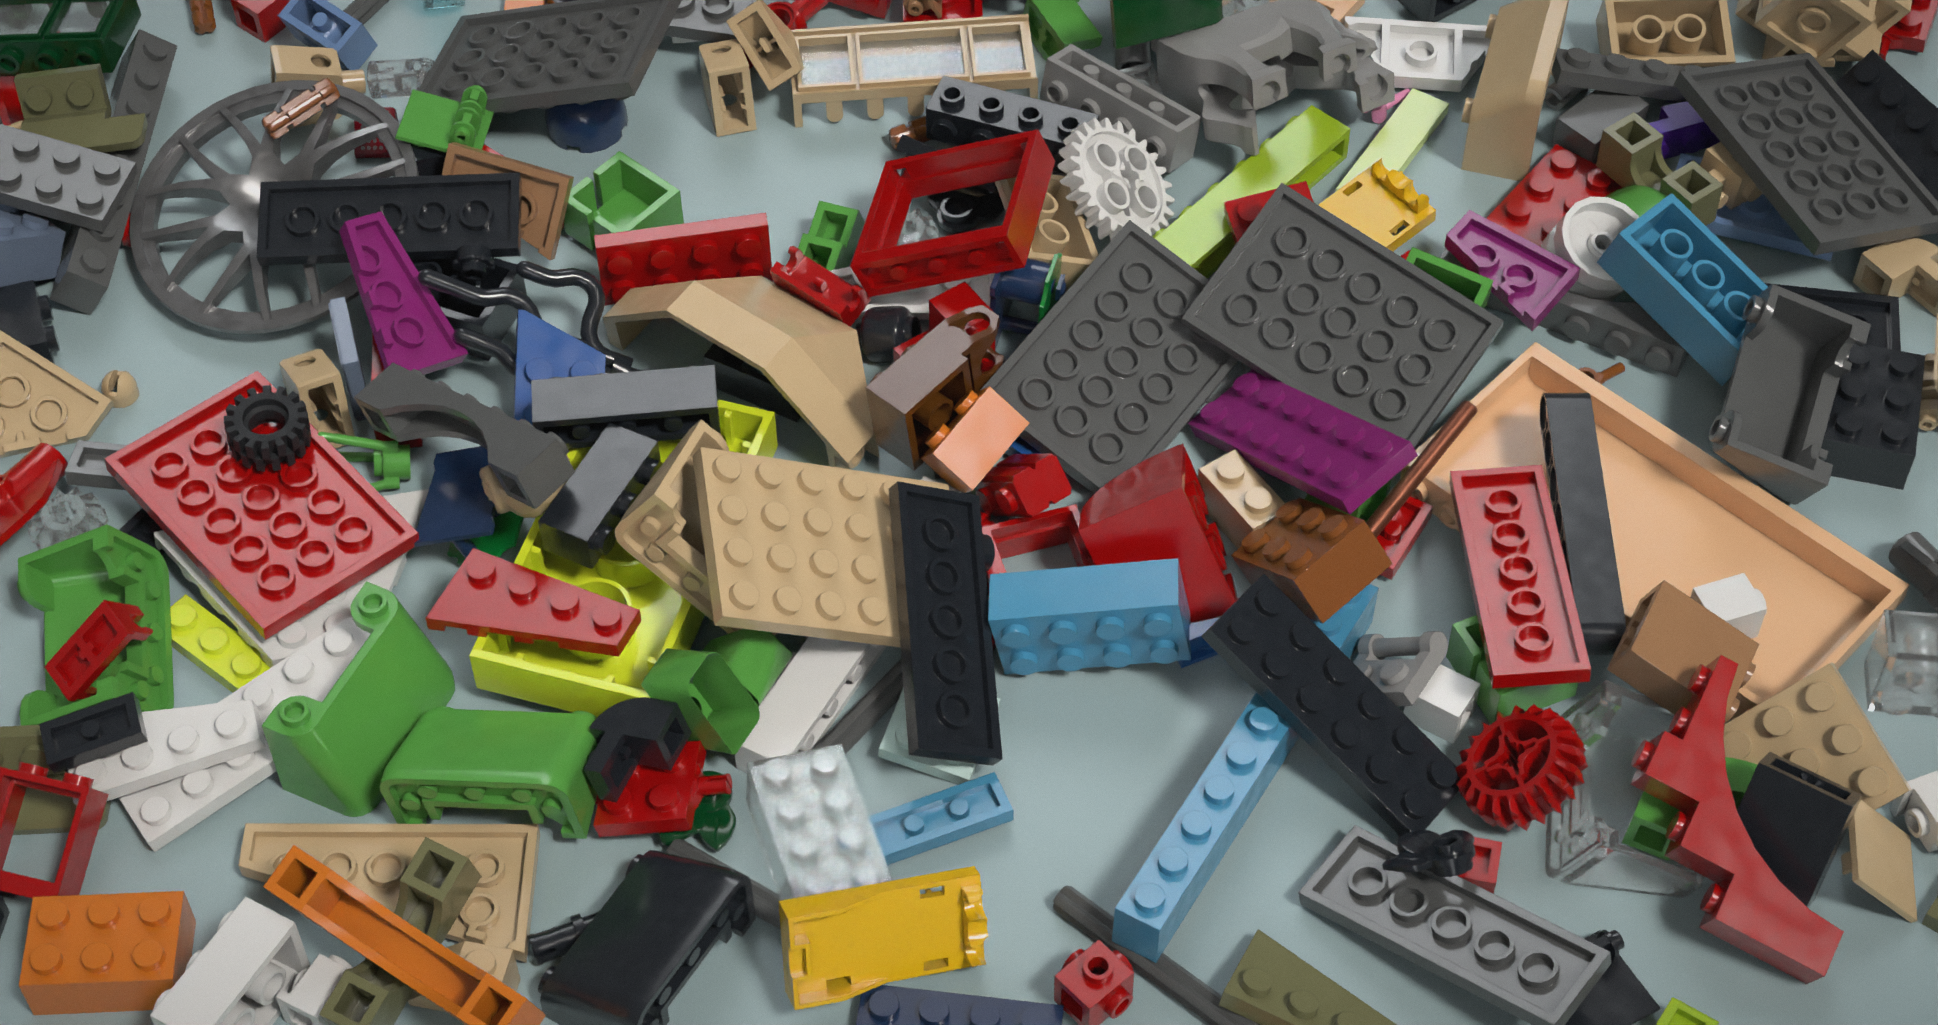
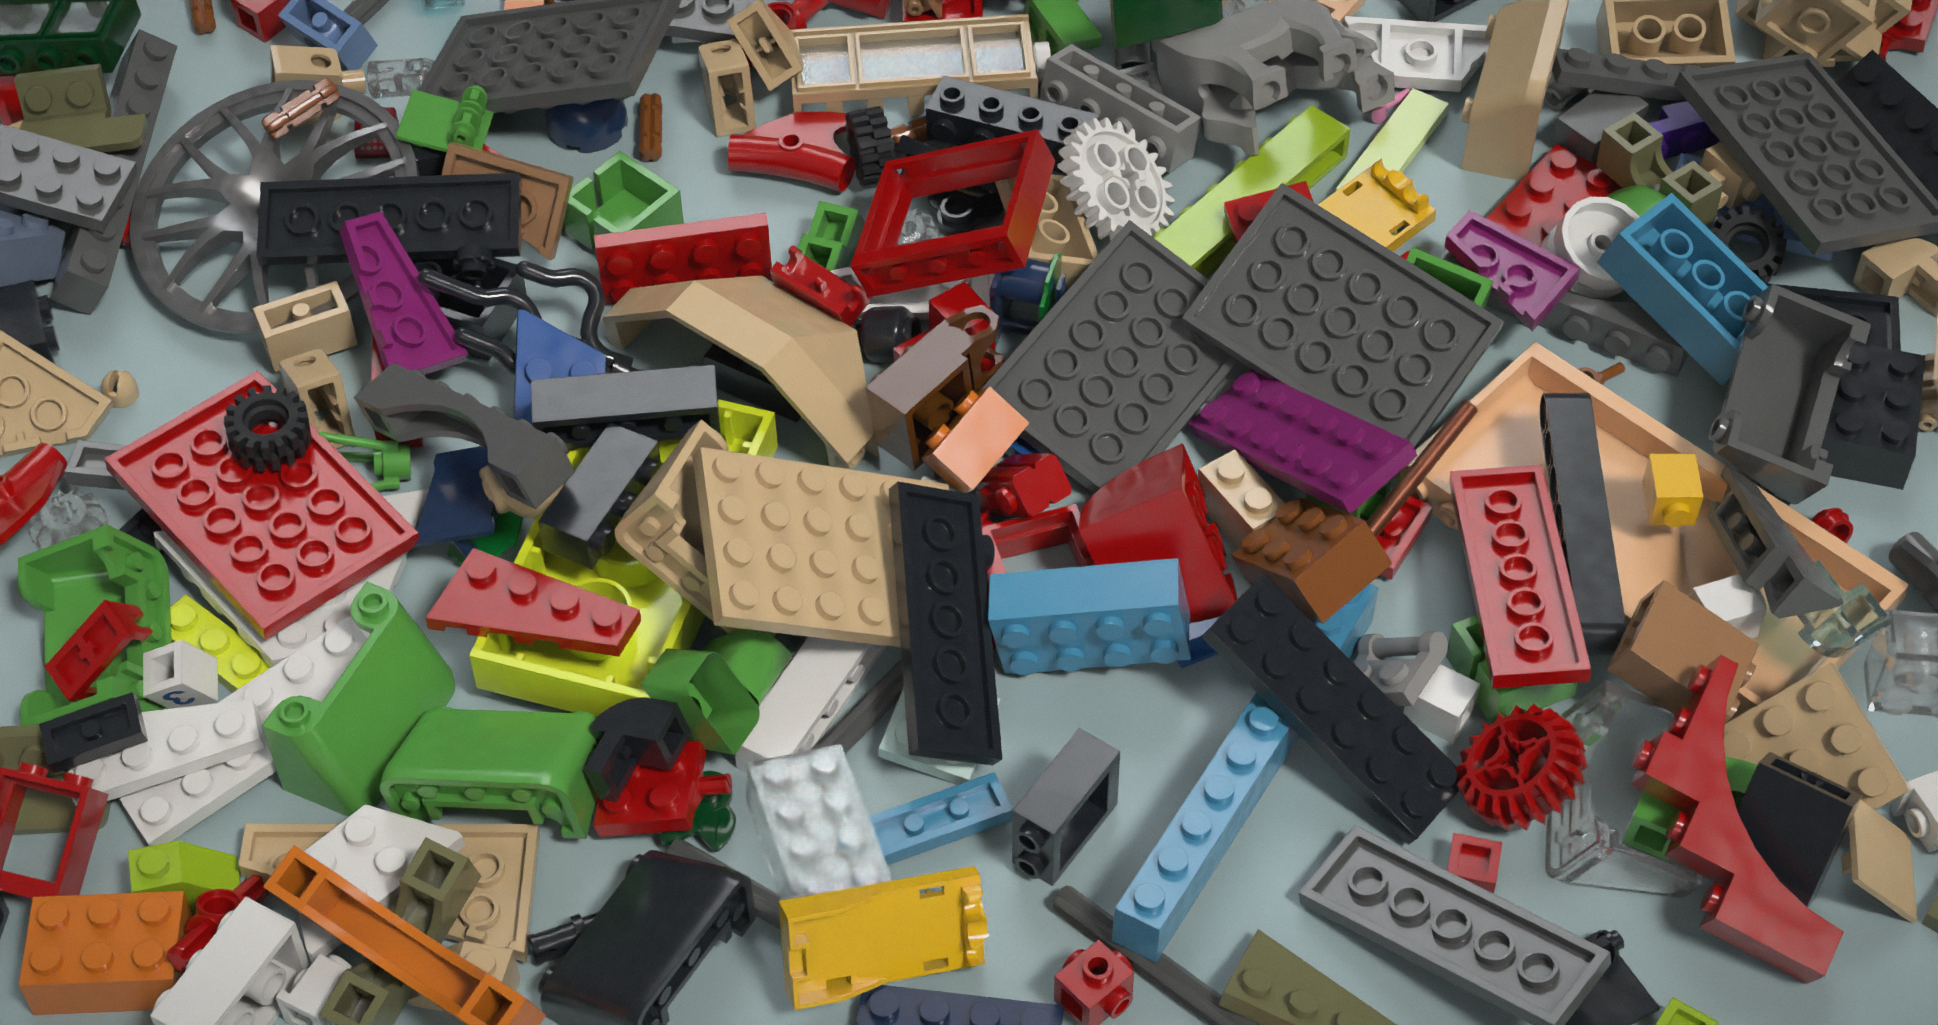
sand blue tile [328,297,367,421] -> none
black plate [1382,830,1476,877] -> none
none -> lime slope [128,840,242,913]
none -> white brick [143,640,218,709]
none -> red axle [167,874,270,972]
none -> tan brick [253,281,358,372]
none -> white wing [298,804,465,963]
none -> dark orange axle [639,93,662,162]
none -> red pin [728,112,856,193]
none -> black tyre [845,106,896,186]
none -> black window [1012,728,1120,886]
none -> white tile [1032,41,1051,83]
none -> yellow brick [1642,454,1703,527]
none -> dark grey wedge [1707,465,1844,619]
none -> black tyre [1710,206,1787,283]
none -> clear light blue brick [1797,559,1892,658]
none -> red plate [1811,508,1853,543]

